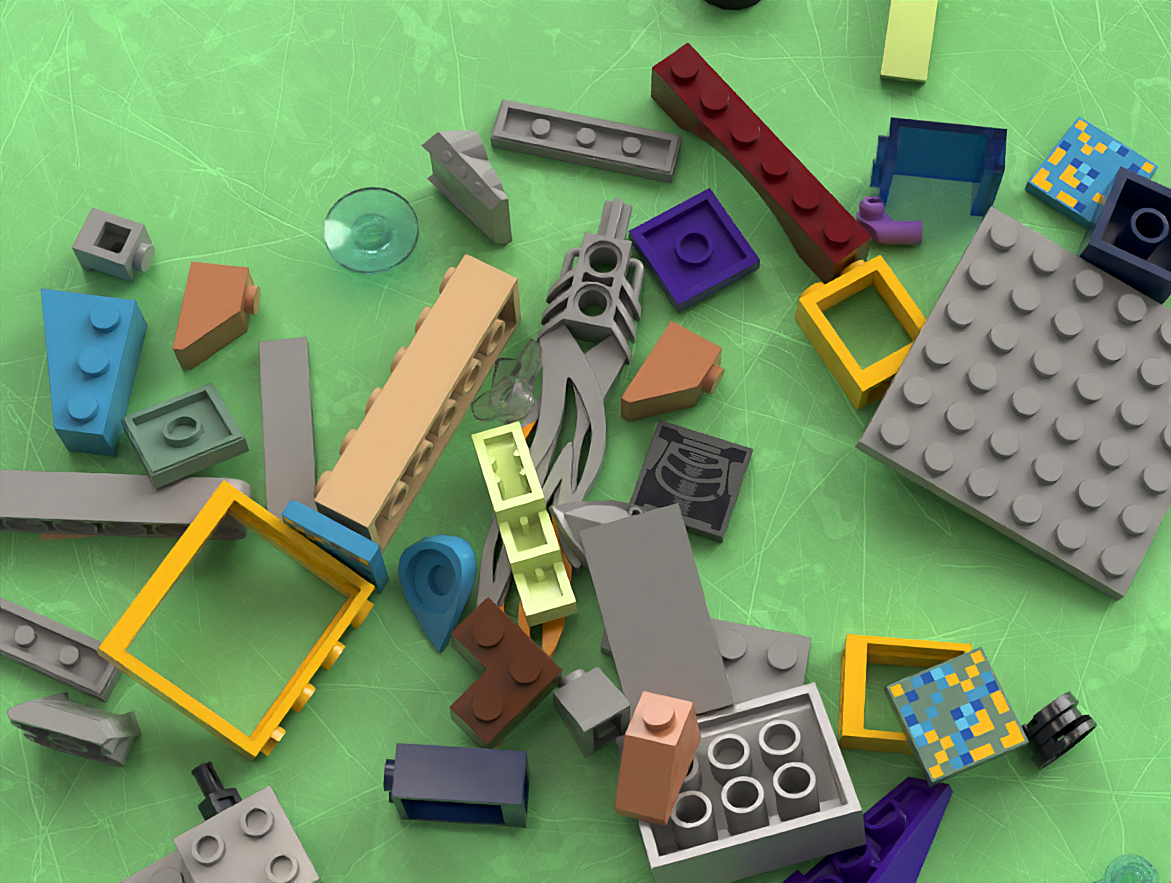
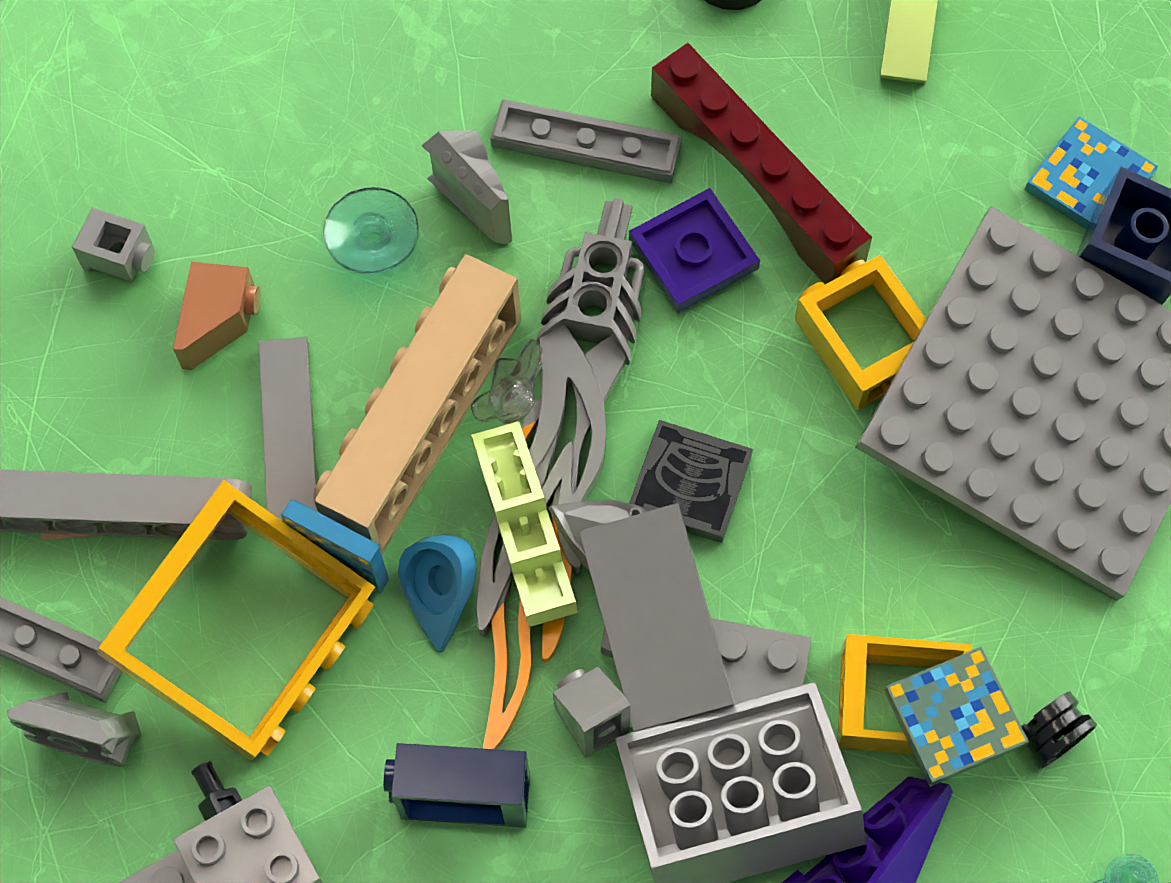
dark azure wedge [41,288,147,457] -> none
sand green tile [120,383,249,489] -> none
reddish brown brick [450,597,562,749] -> none
nougat slope [614,691,701,826] -> none
nougat slope [621,321,725,422] -> none
medium lavender arm [856,196,922,245] -> none
panel [869,117,1007,217] -> none

